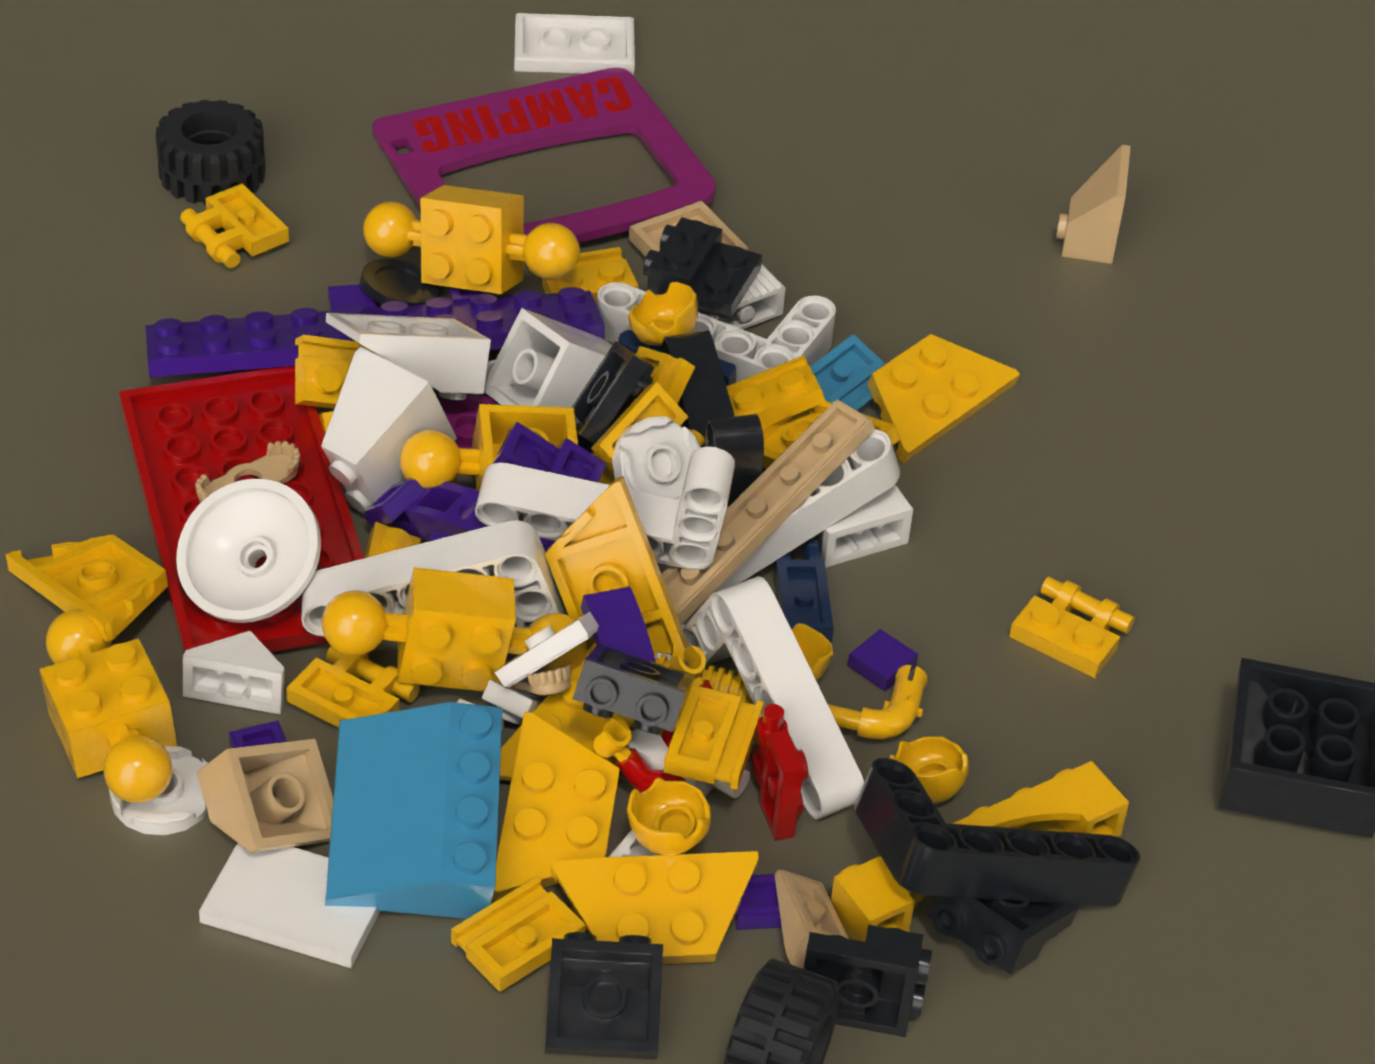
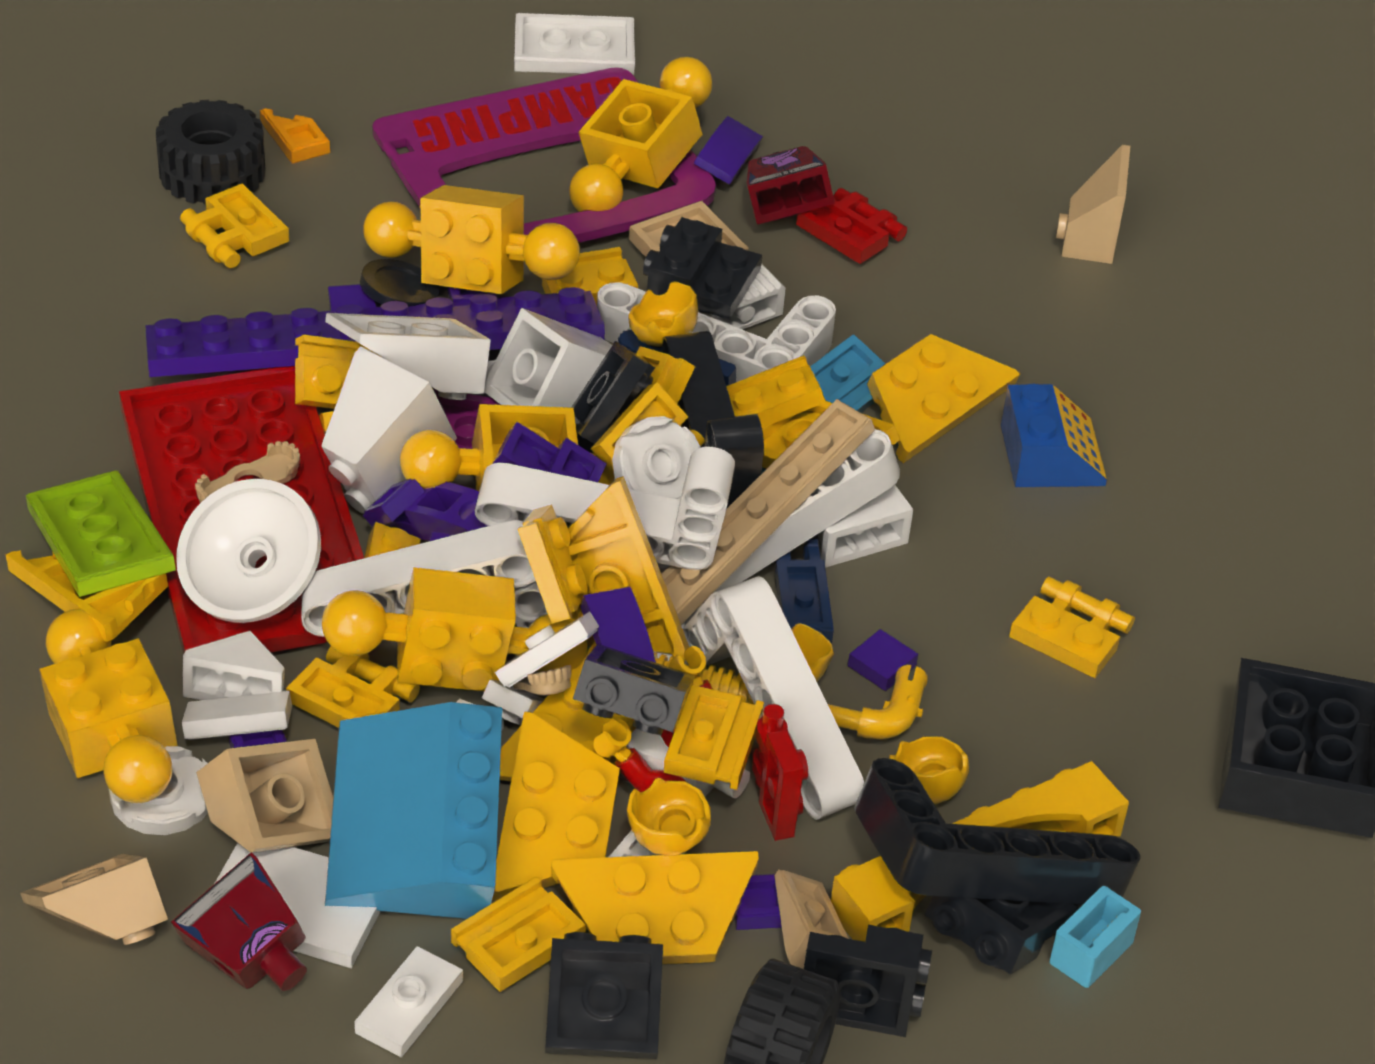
none -> tan slope [20,854,168,945]
none -> lime tile [25,470,176,597]
none -> dark red torso [171,852,307,991]
none -> white tile [182,691,292,740]
none -> light orange tile [260,108,330,164]
none -> white plate [354,946,463,1058]
none -> yellow plate [517,504,587,624]
none -> yellow brick [569,57,712,212]
none -> dark purple slope [694,116,763,185]
none -> dark red torso [747,146,835,225]
none -> red plate [796,188,907,264]
none -> blue slope [1001,384,1107,487]
none -> medium azure piece [1049,886,1141,988]

